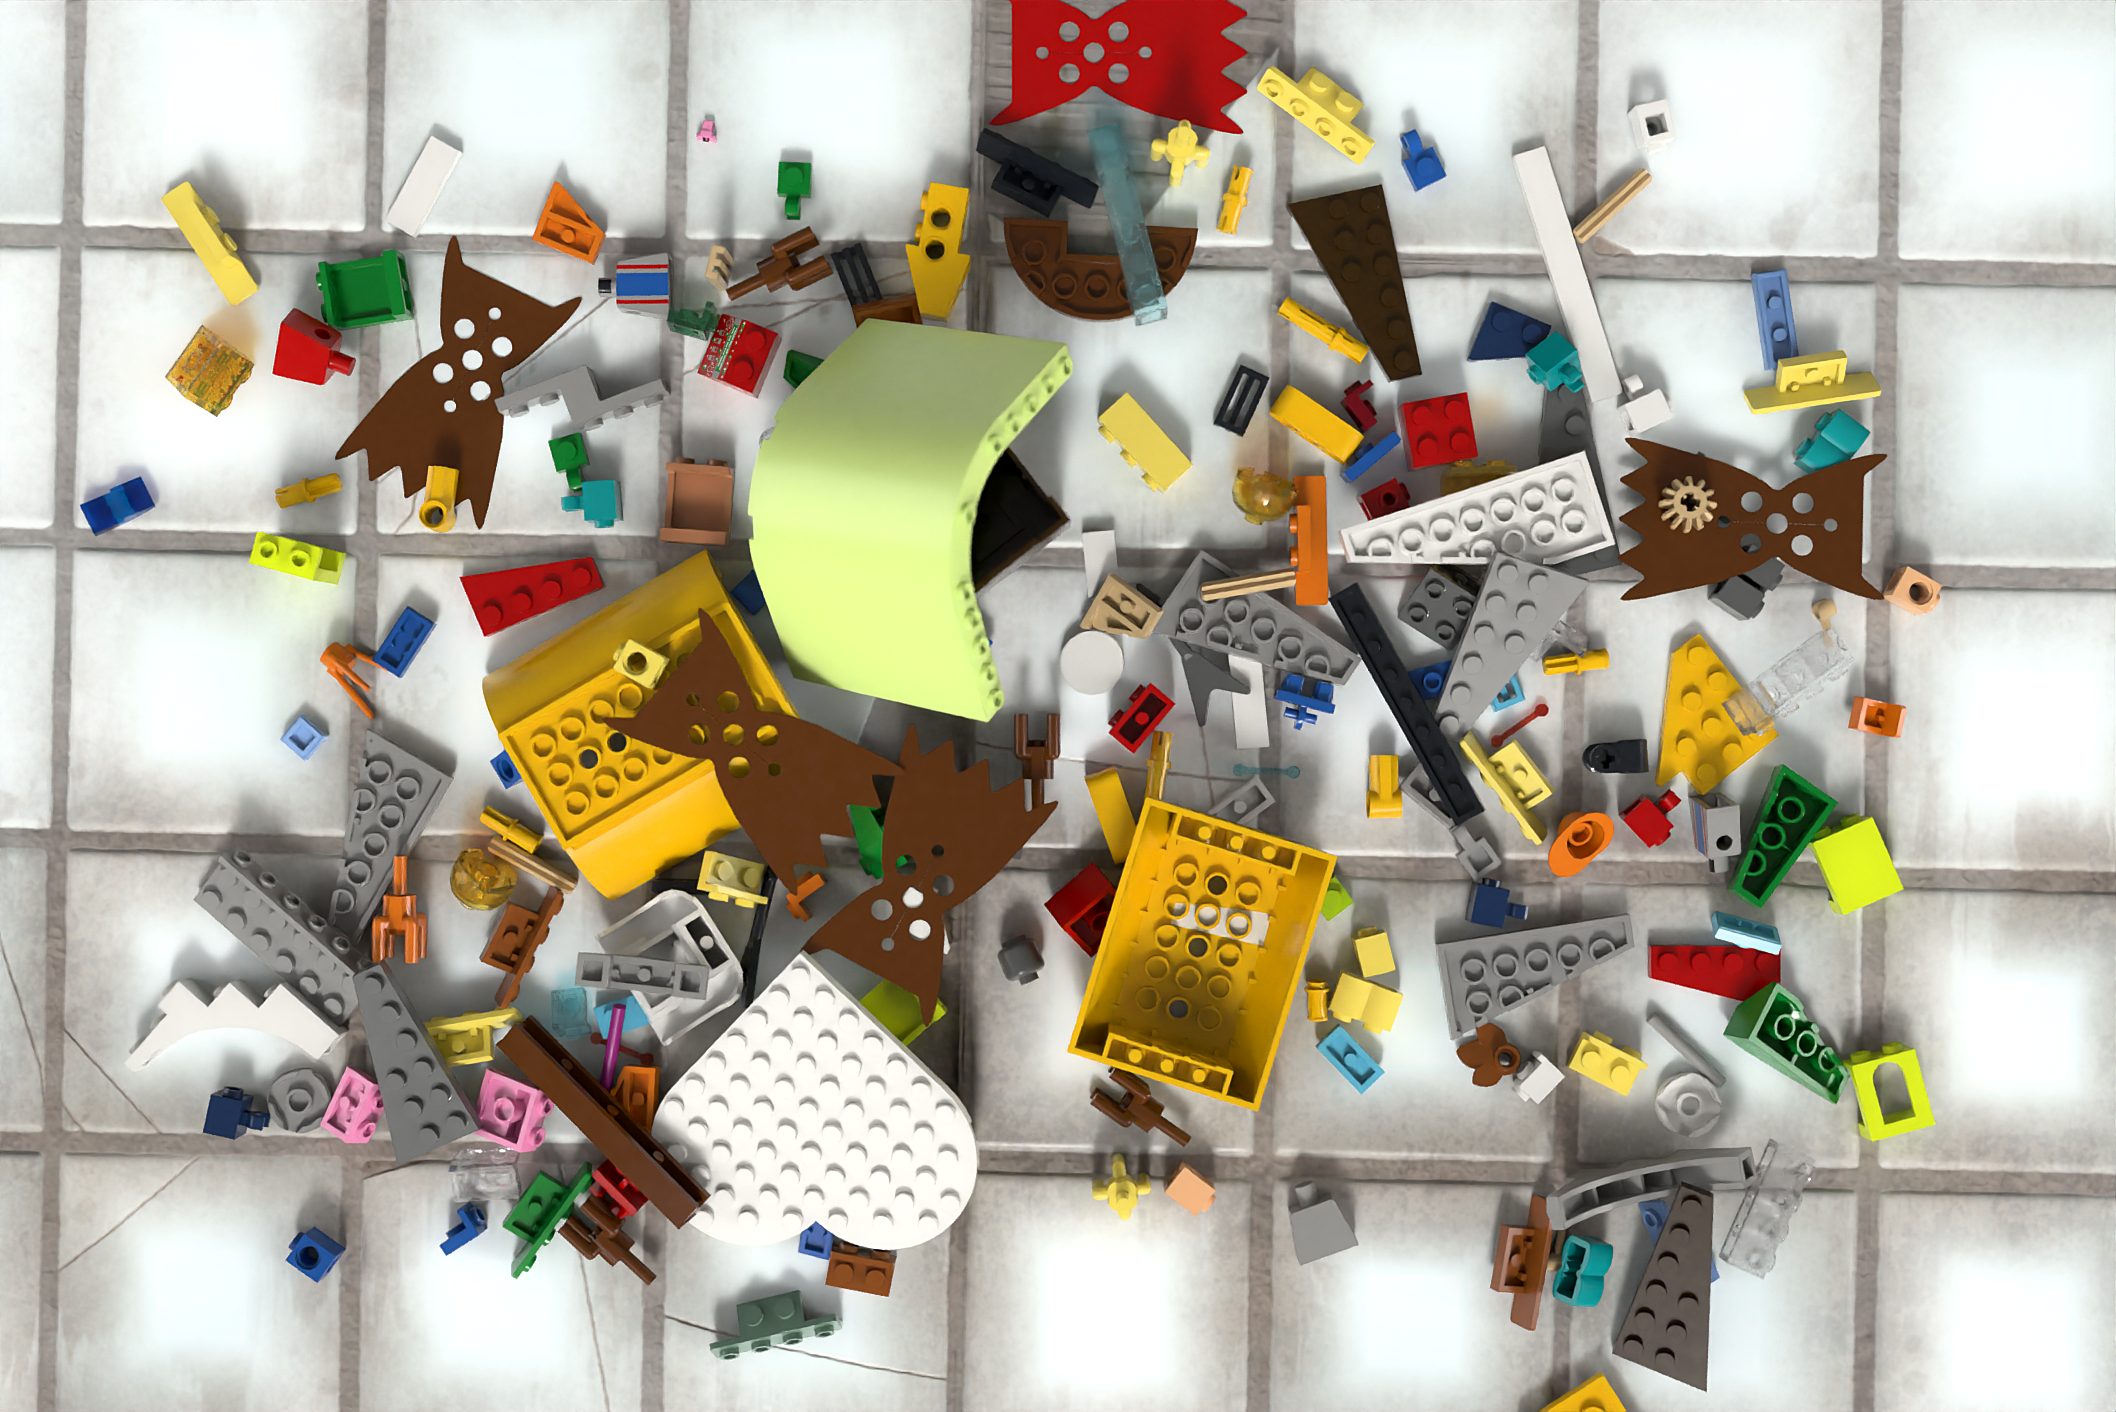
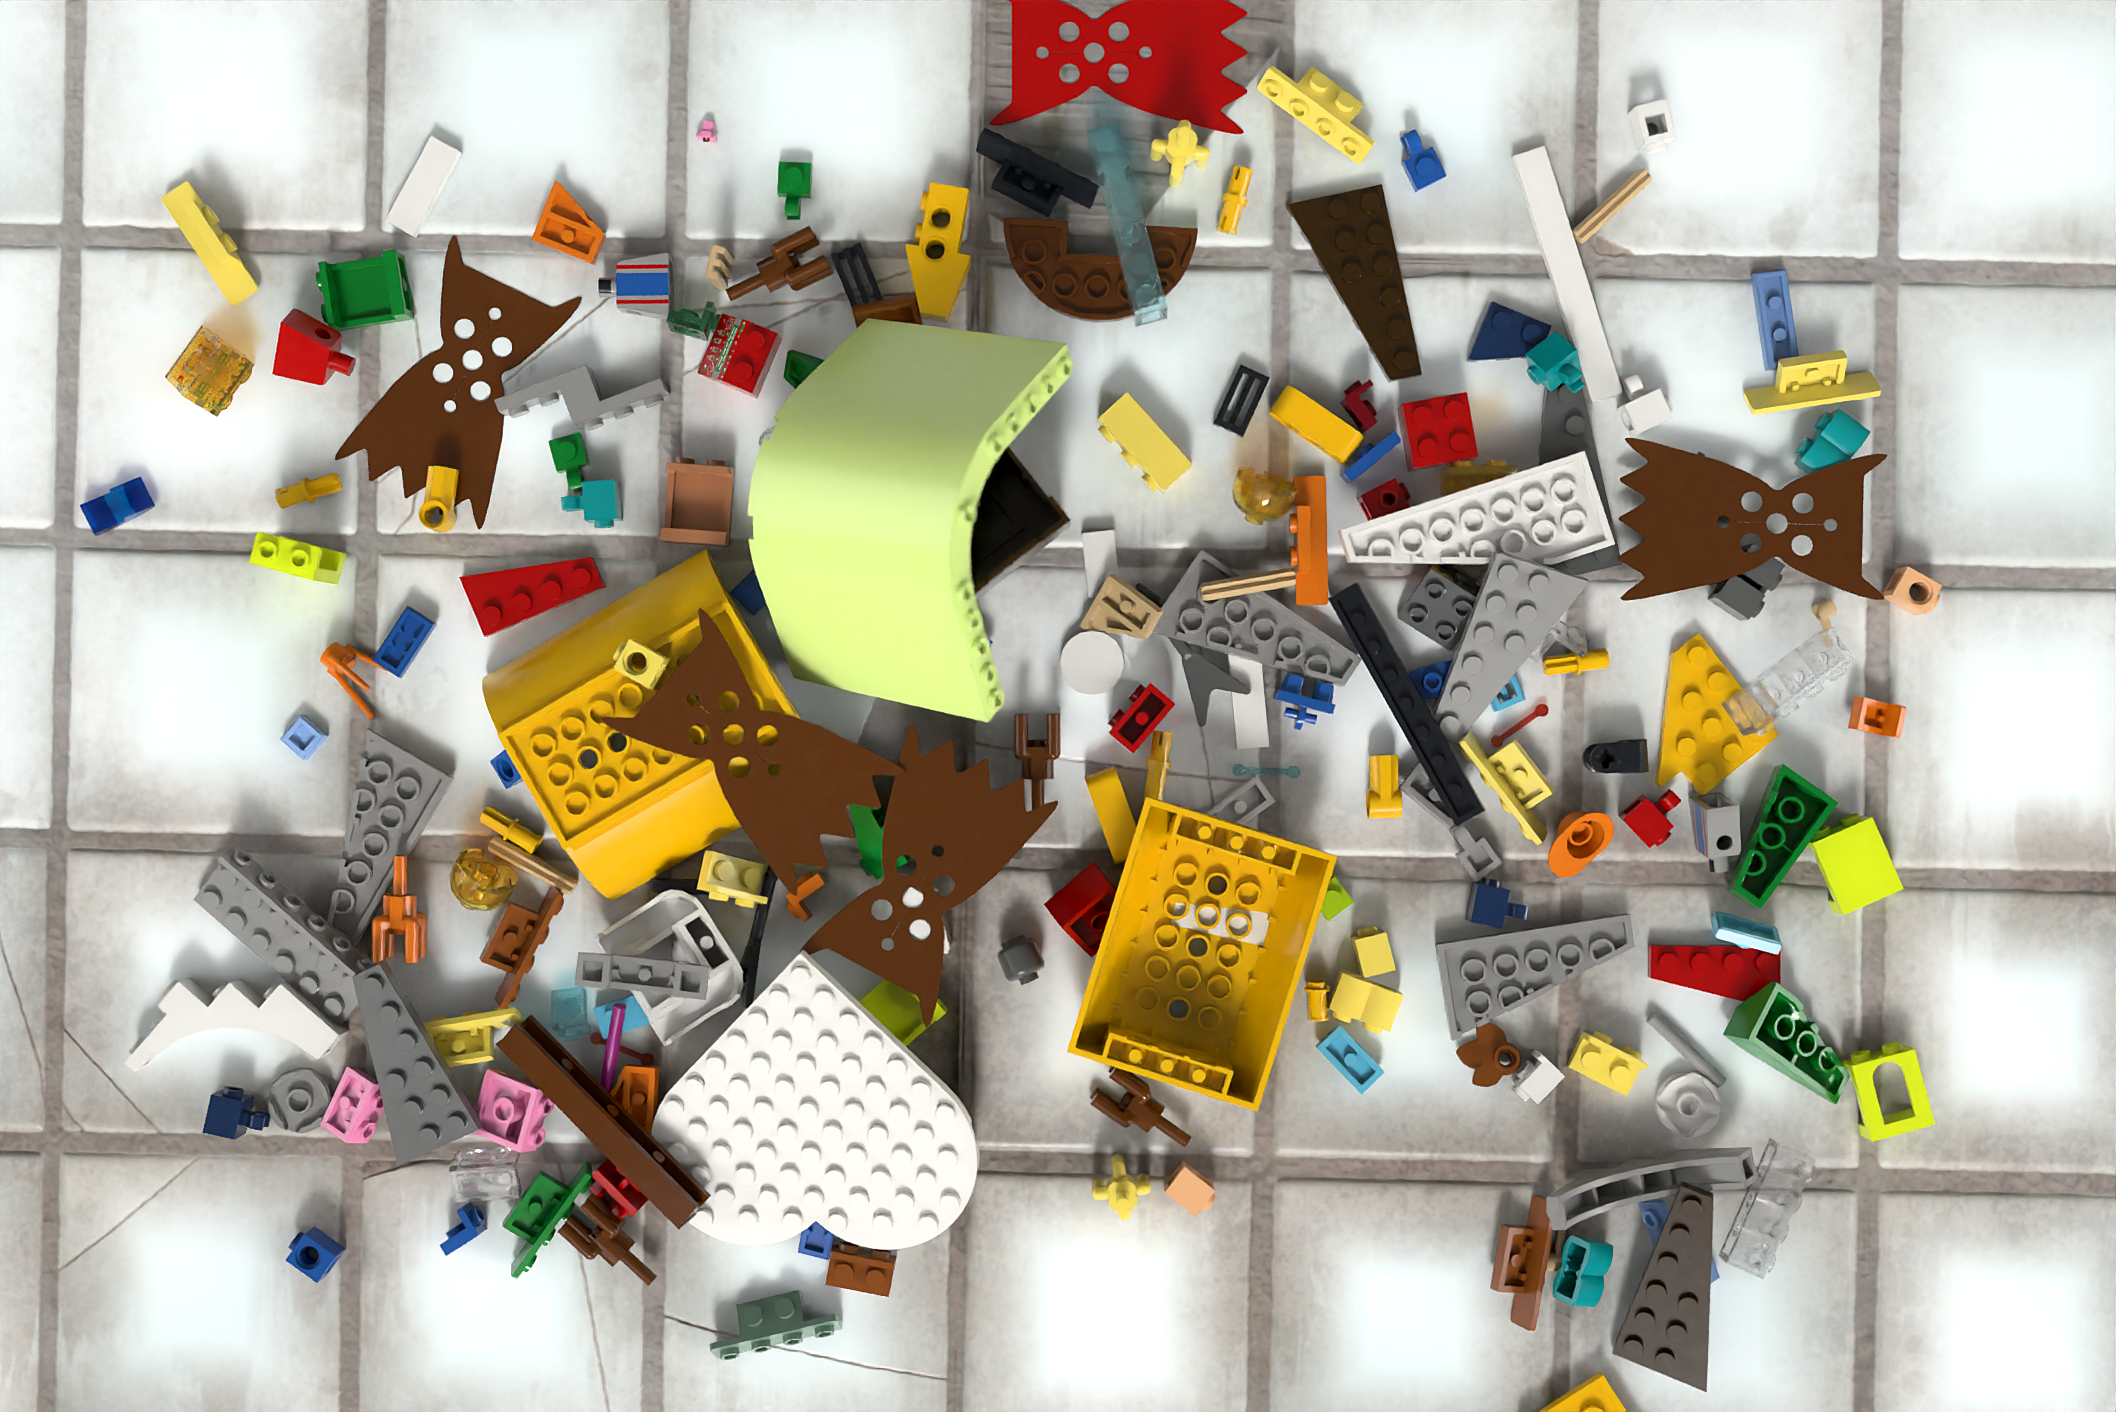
yellow pin [1277,296,1370,365] -> none
light grey torso [1288,1181,1359,1266] -> none
tan gear [1658,476,1717,533] -> none

